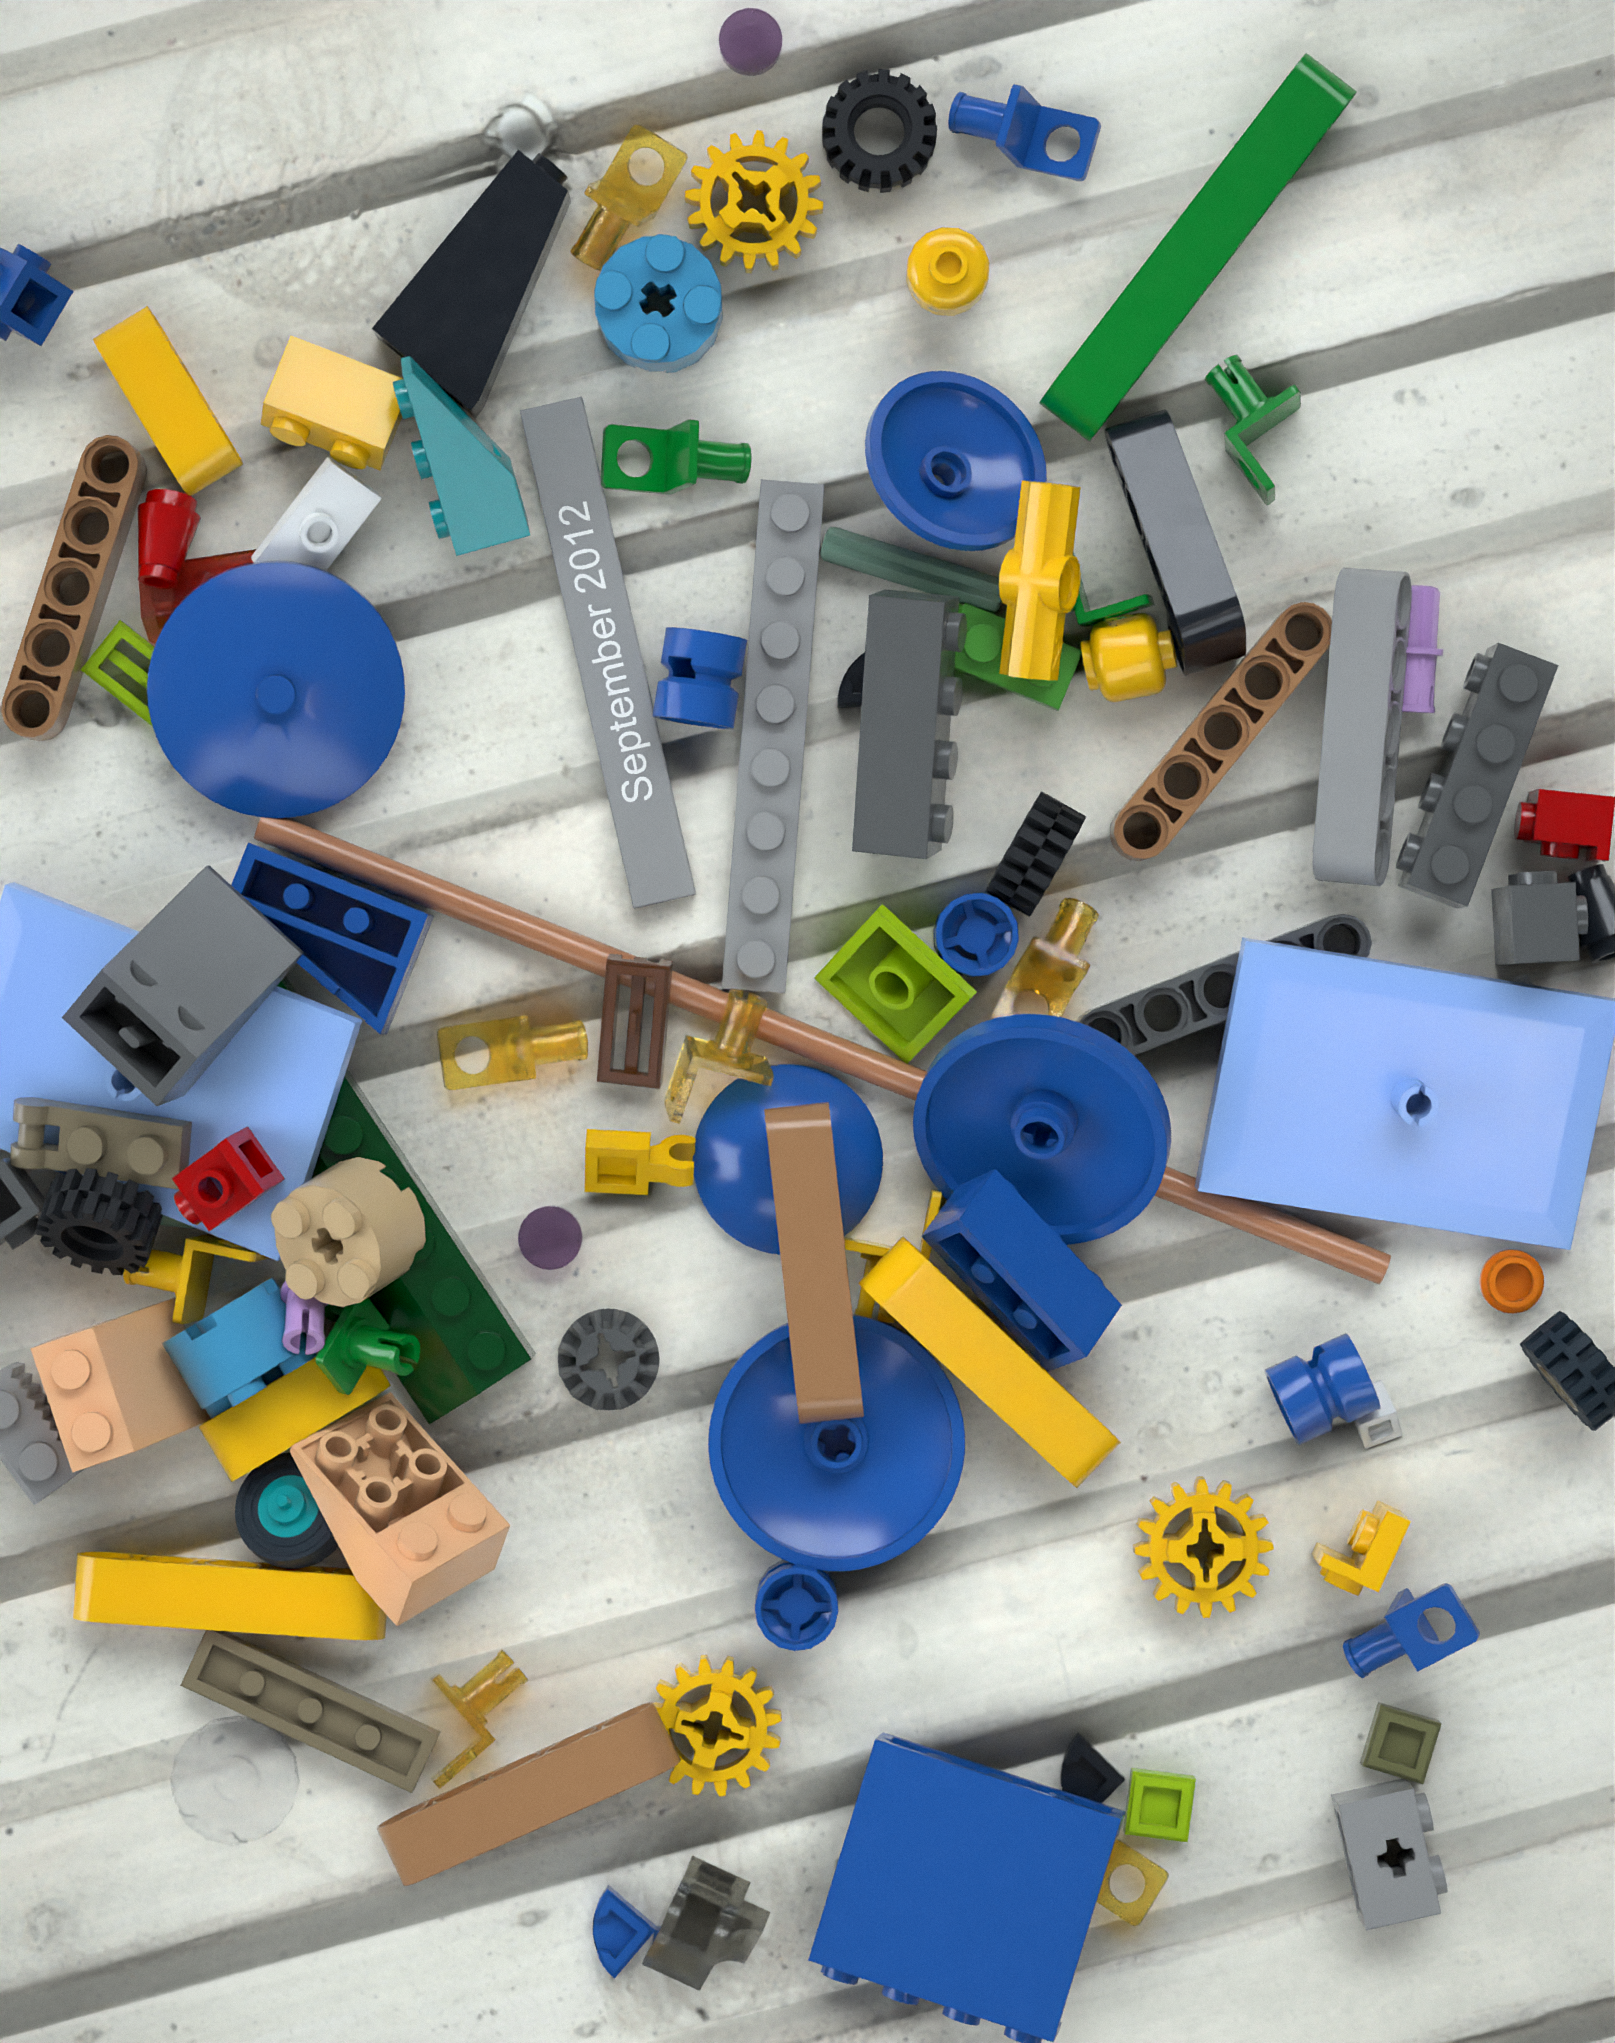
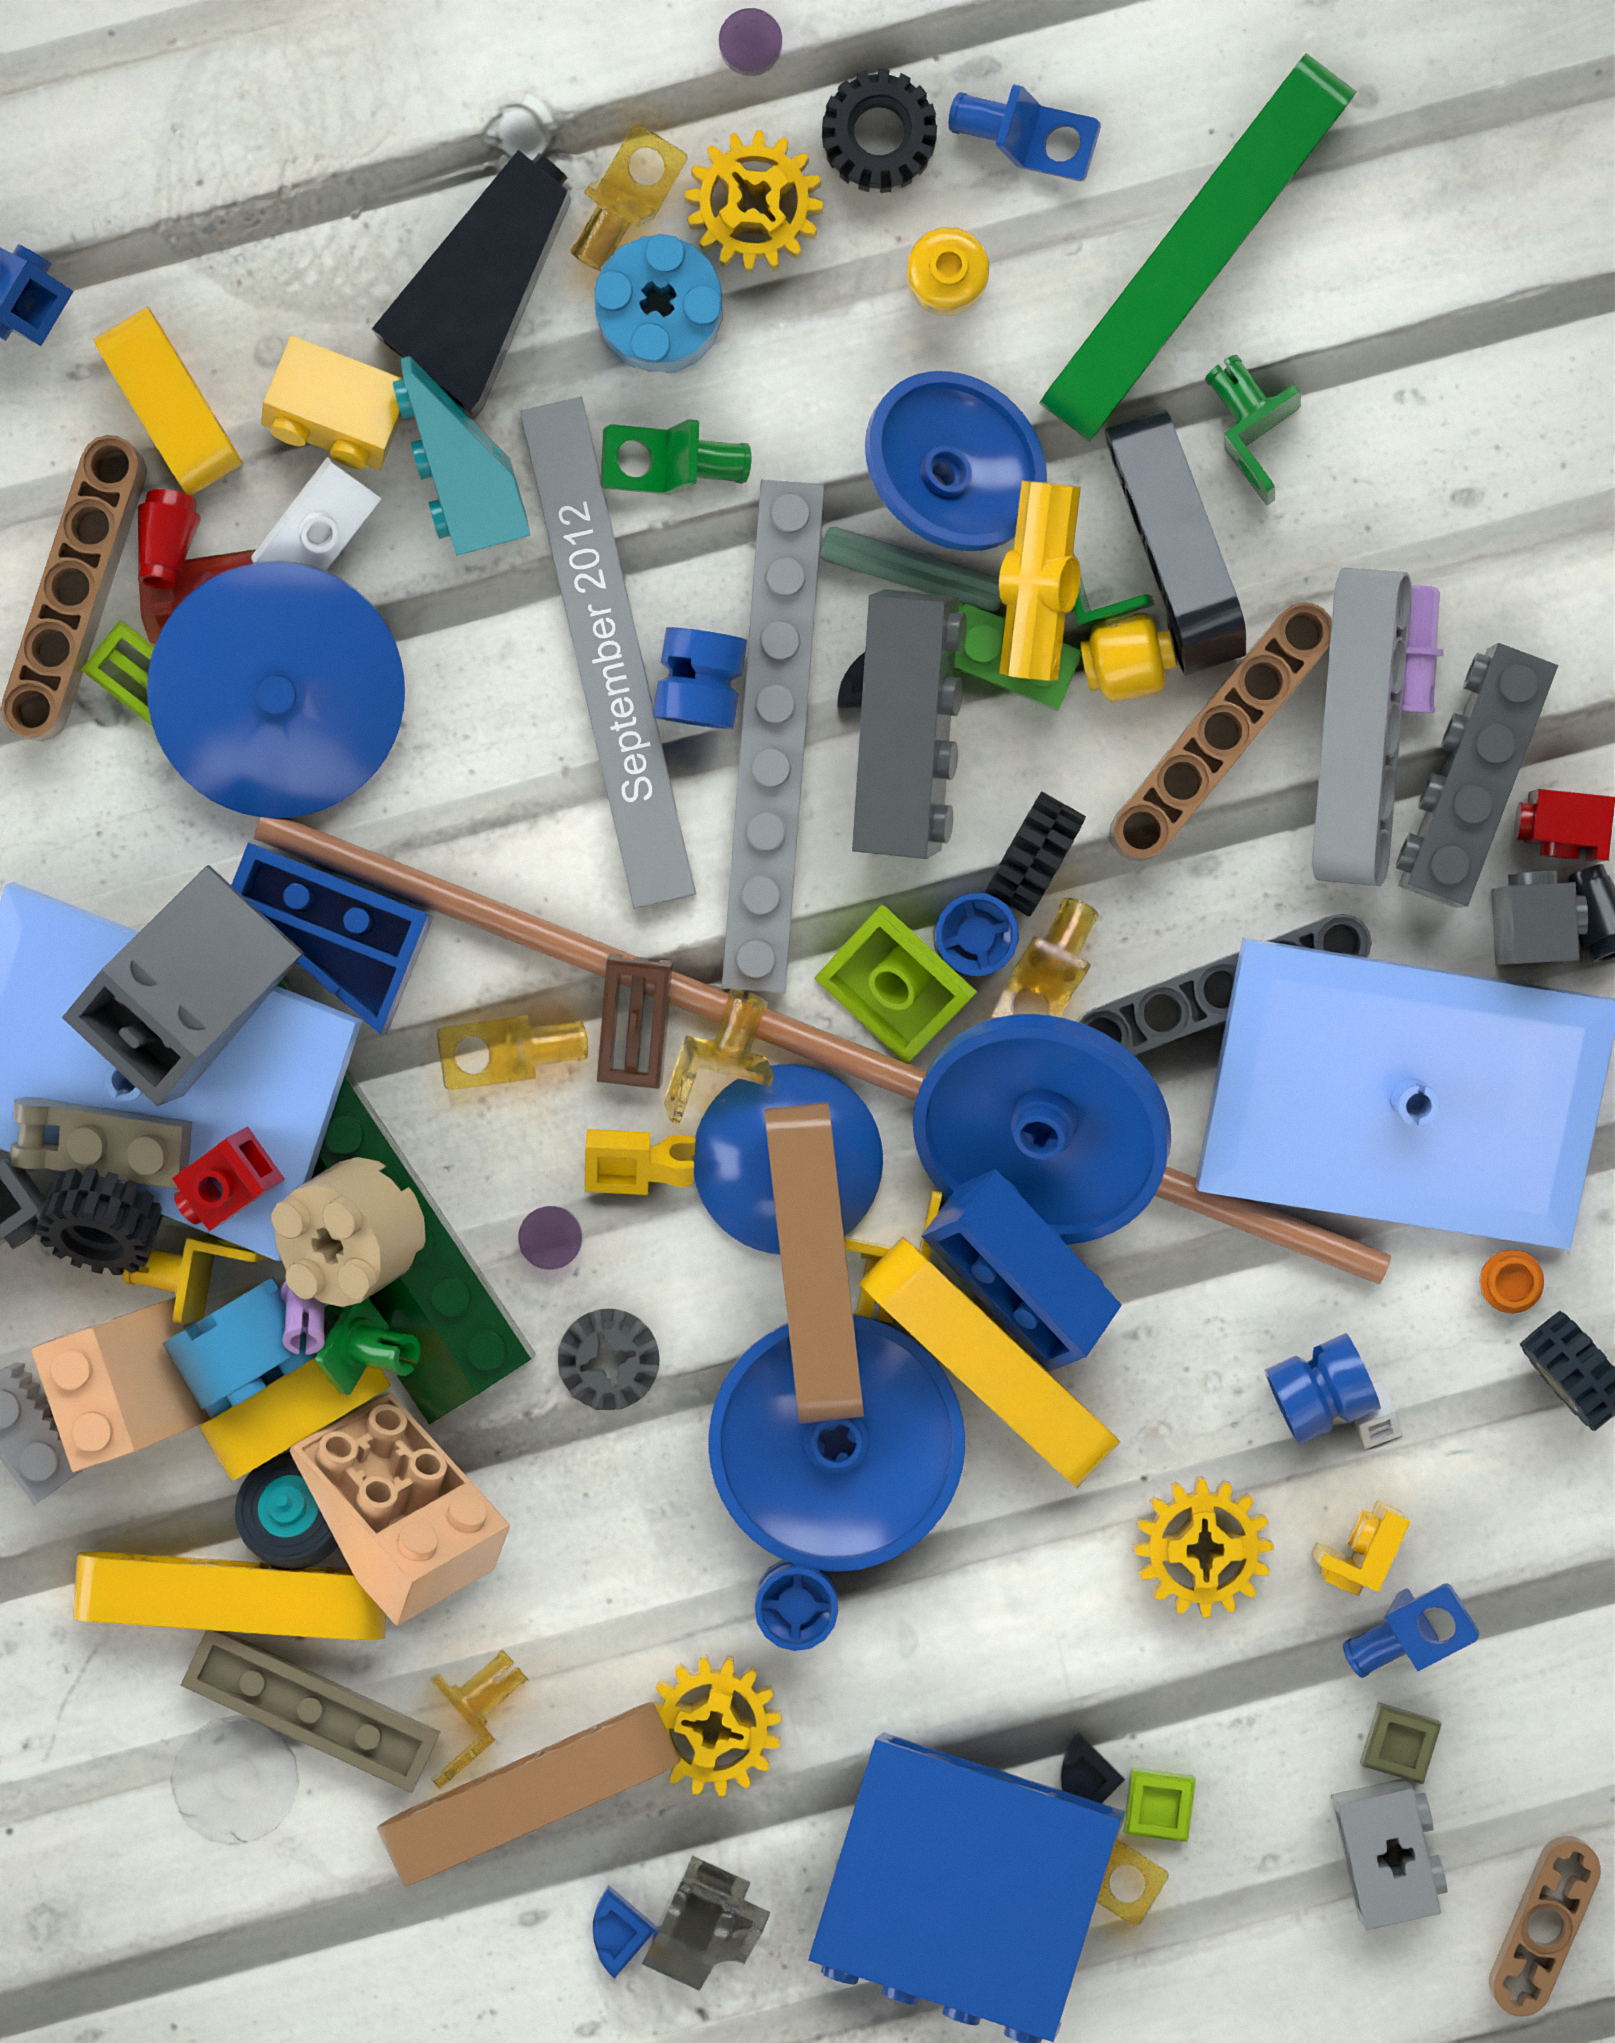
none -> medium nougat beam [1489,1836,1601,2017]

